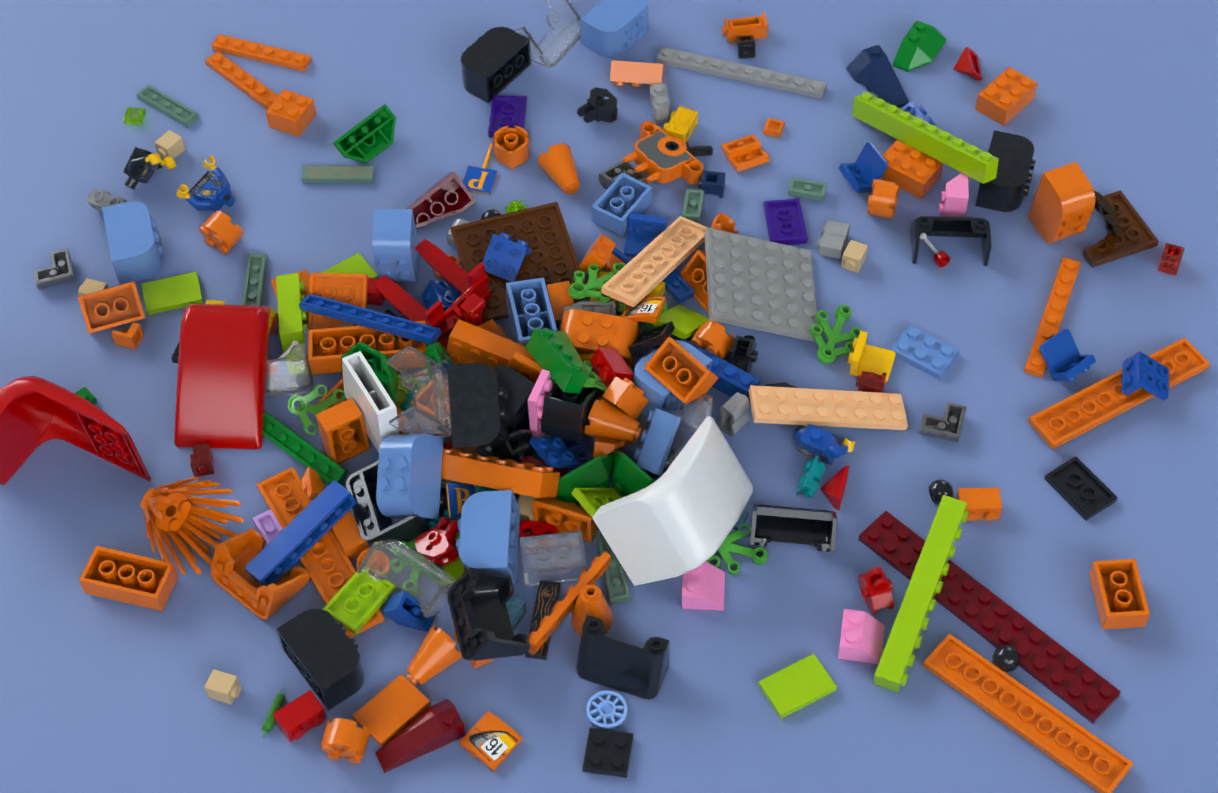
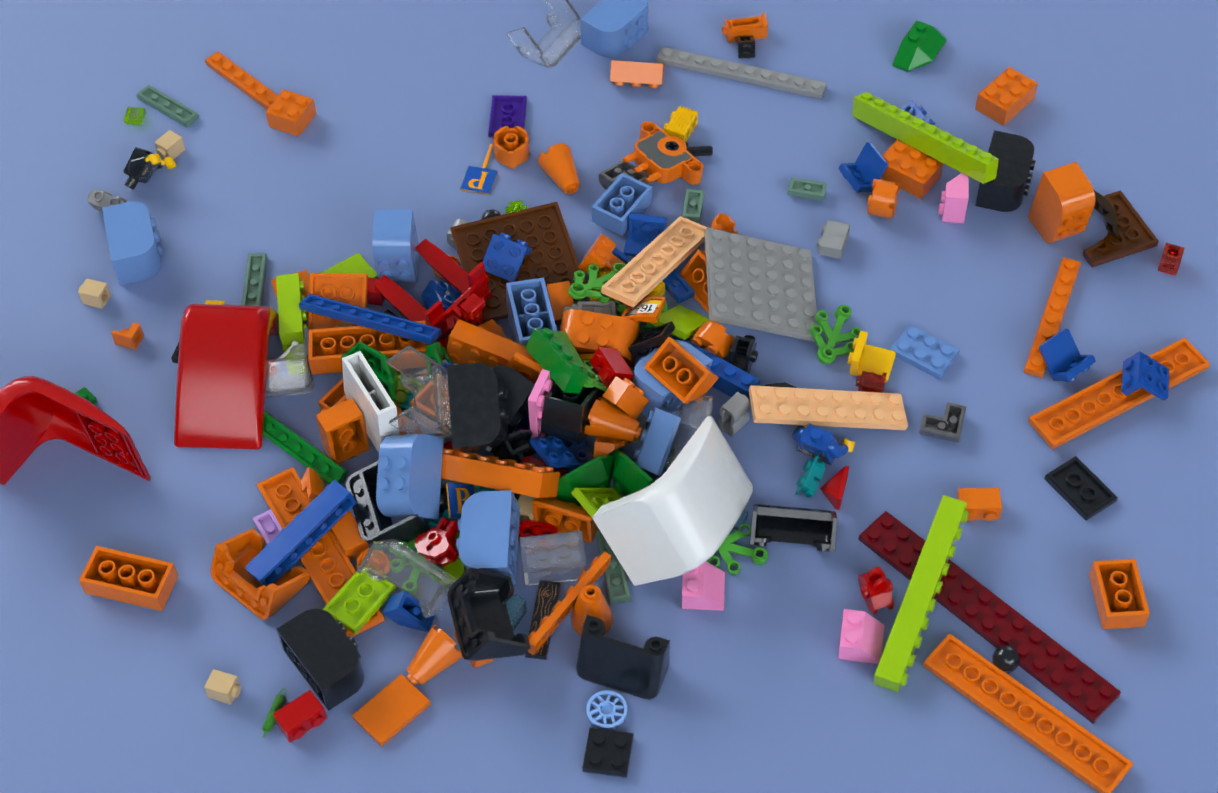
flat silver brick [34,248,75,289] -> none
orange brick [78,281,146,334] -> none
lime tile [141,271,203,316] -> none
orange plant [141,477,244,575] -> none
torso [176,155,235,212] -> none
clear red brick [190,443,214,477] -> none
orange brick [199,211,243,255] -> none
orange plate [211,34,312,72] -> none
bright green plant [287,384,346,435] -> none
sand green tile [301,165,375,183] -> none
orange brick [320,718,371,764] -> none
green wedge [333,104,396,164] -> none
dark red wedge [376,699,466,773] -> none
wedge [406,172,476,228] -> none
slope [459,711,523,772] -> none
black brick [461,27,531,103] -> none
black hinge [577,87,617,123] -> none
light grey brick [650,83,670,124] -> none
dark blue brick [698,171,726,198] -> none
orange slope [721,134,770,173] -> none
lime tile [758,653,837,719] -> none
orange tile [763,118,785,138] -> none
dark purple tile [763,198,808,245] -> none
tan brick [841,240,868,273] -> none
dark blue wedge [846,45,909,108] -> none
black windscreen [911,216,992,266] -> none
red hinge [919,233,950,267] -> none
black piece [928,479,954,505] -> none
red slope [953,47,982,81] -> none

